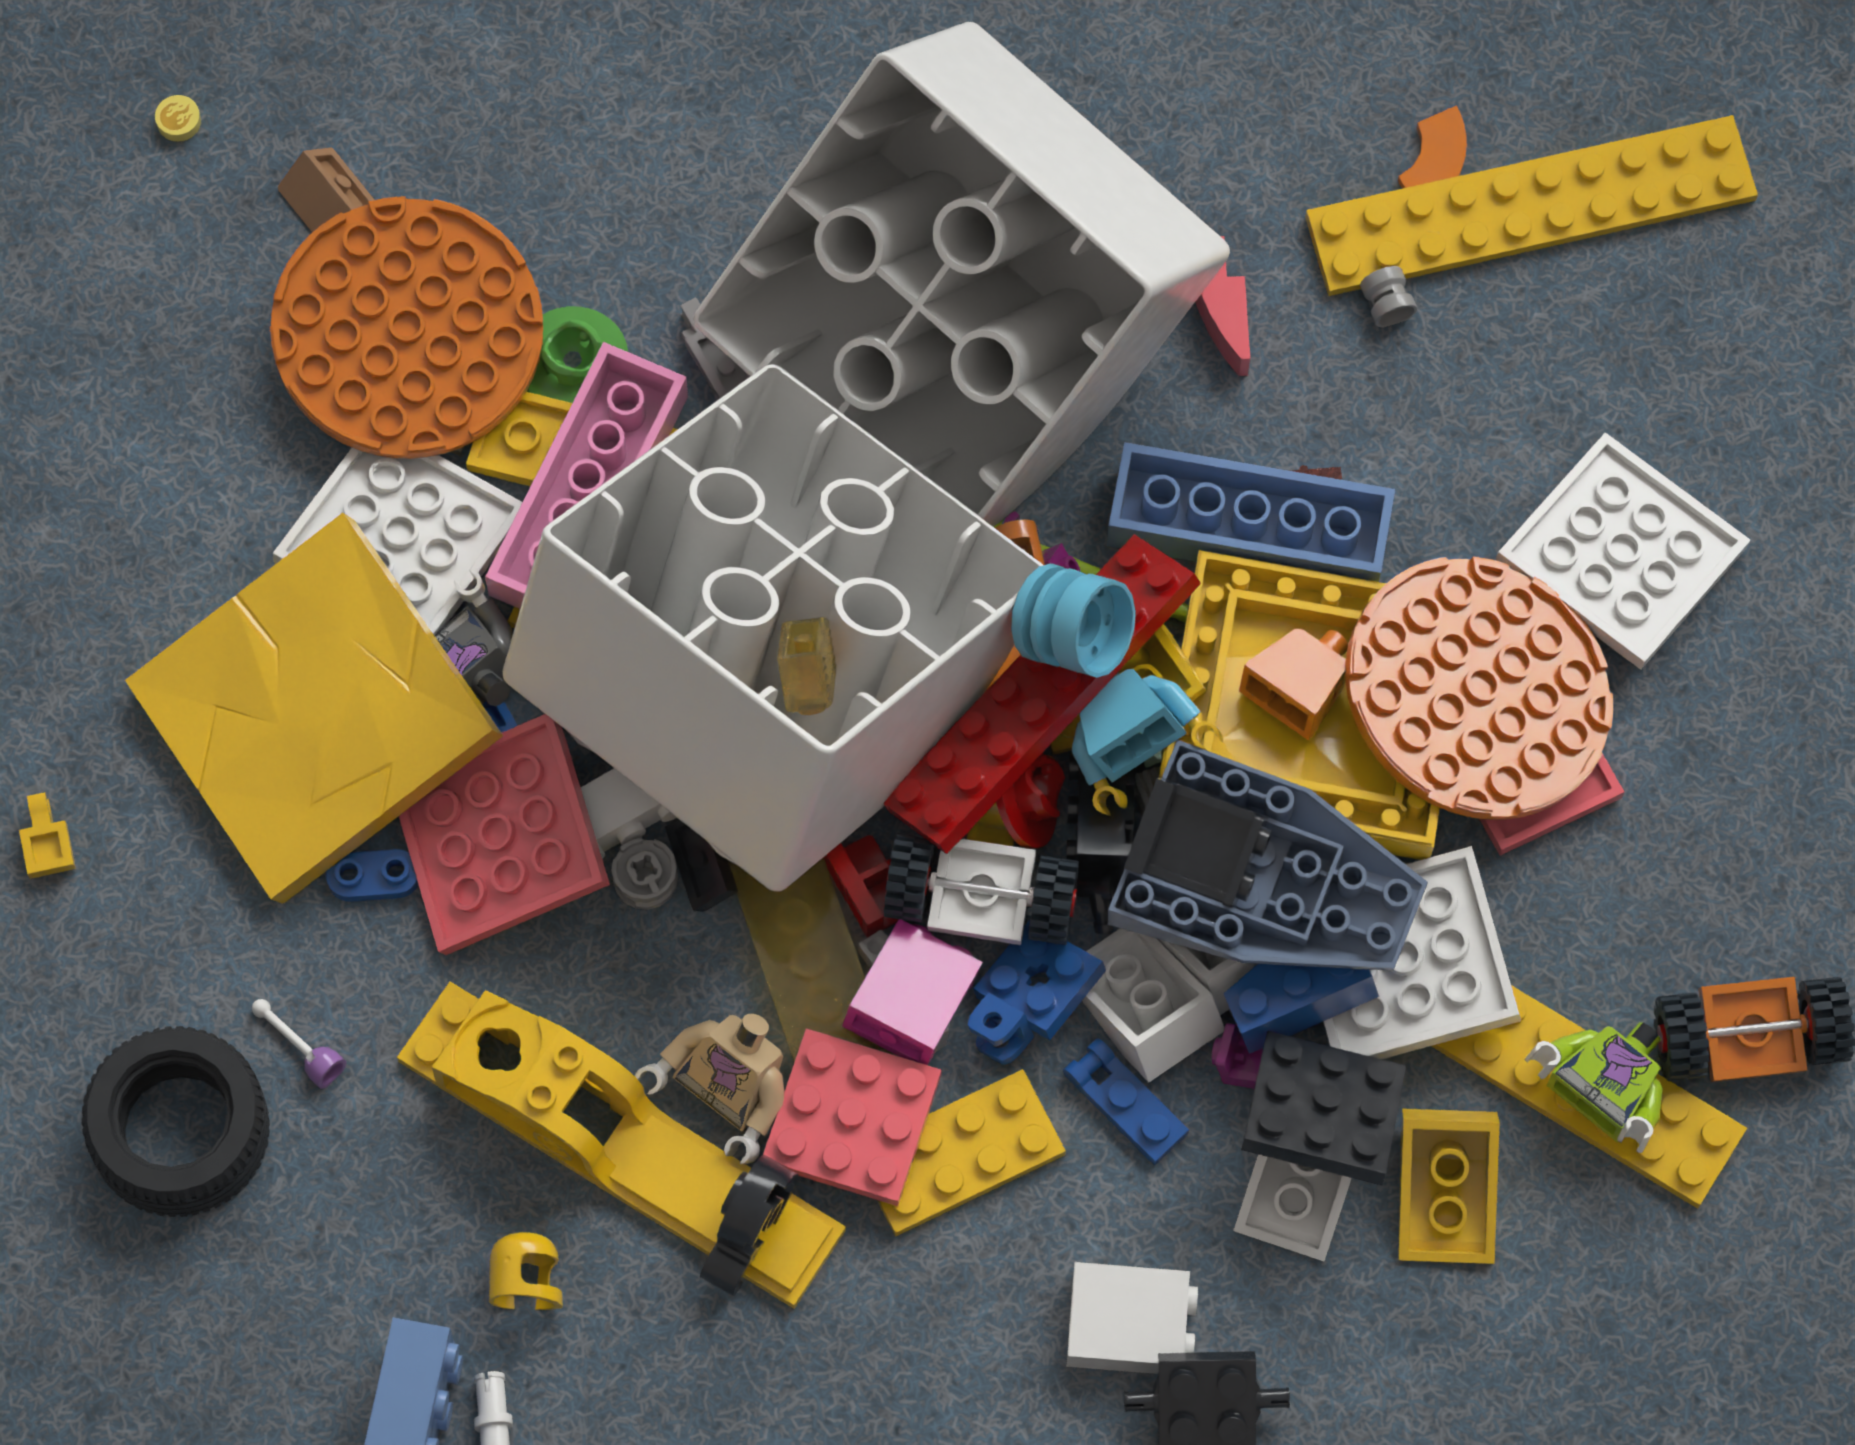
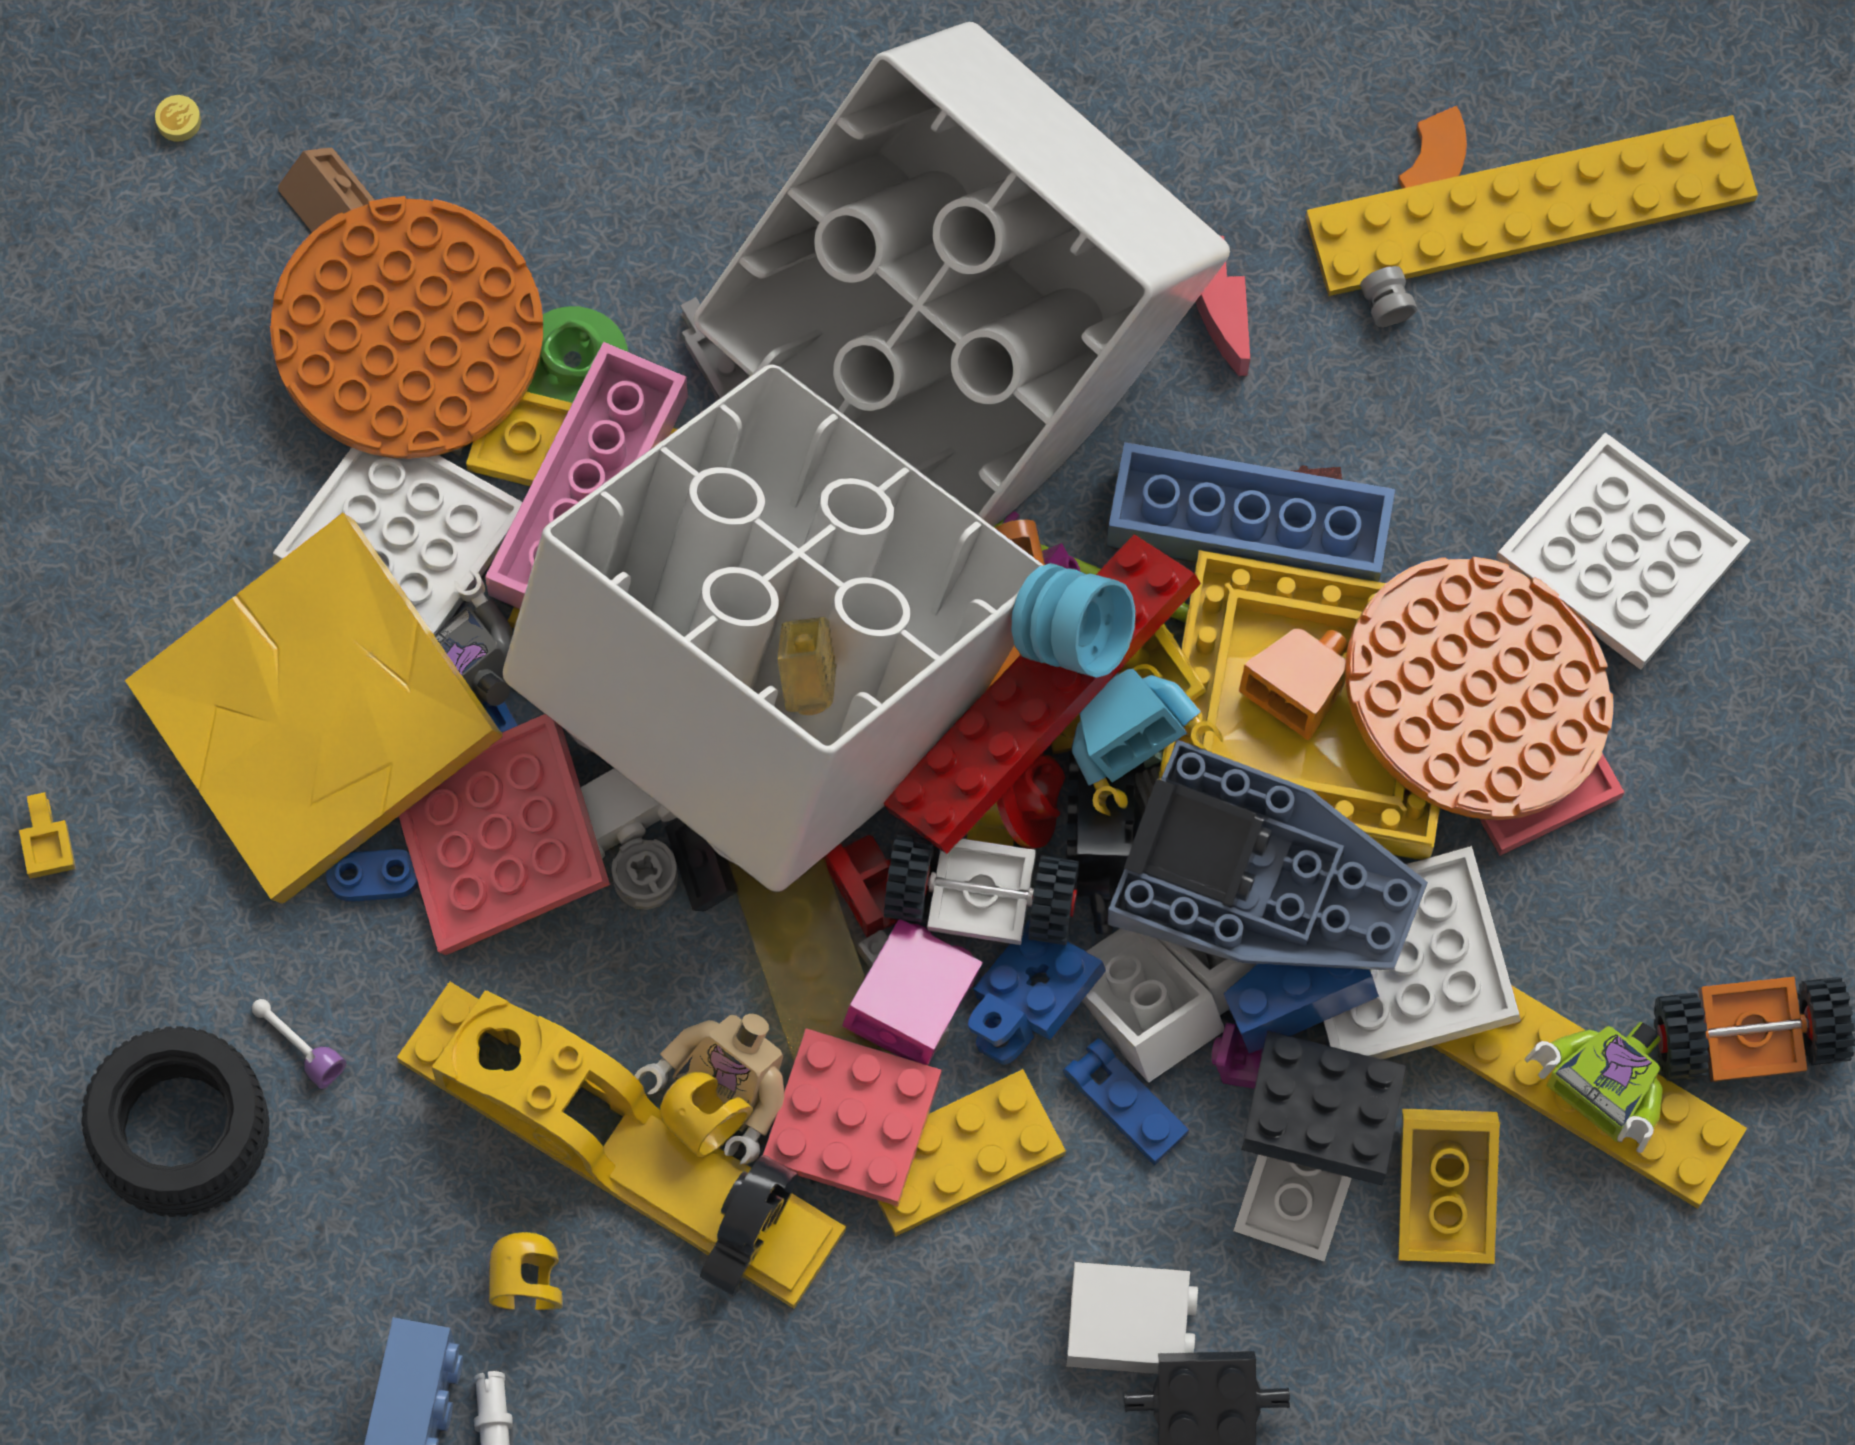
none -> yellow helmet [660,1072,753,1158]

